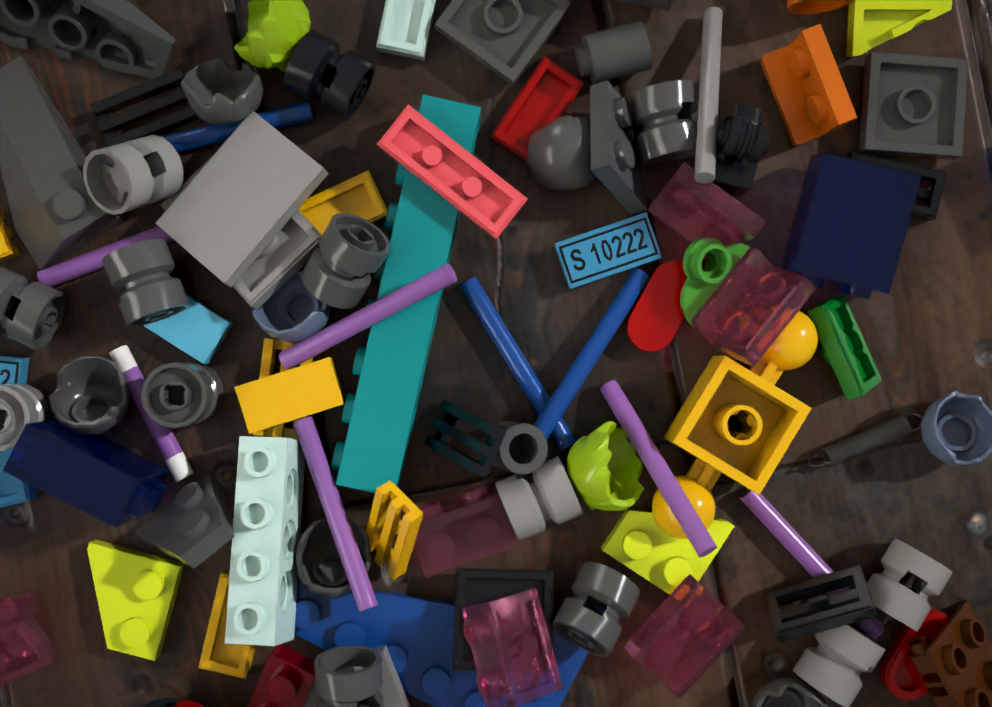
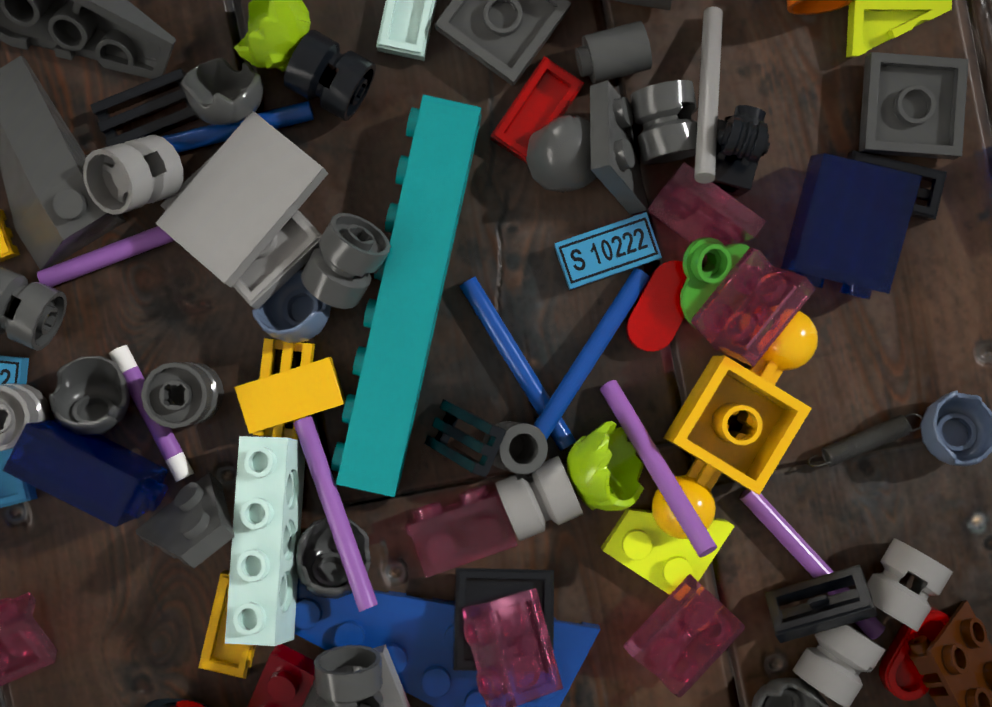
neon yellow wing [87,539,185,661] -> none
dark grey wheel [102,238,190,328] -> none
medium azure tile [144,293,234,364] -> none
medium lavender bar [279,263,457,370] -> none
yellow tile [298,170,388,235] -> none
yellow tile [366,481,423,581] -> none
coral tile [377,104,528,240] -> none
dark grey wheel [552,562,640,657] -> none
orange bracket [760,23,858,146] -> none
green plate [807,294,882,401] -> none

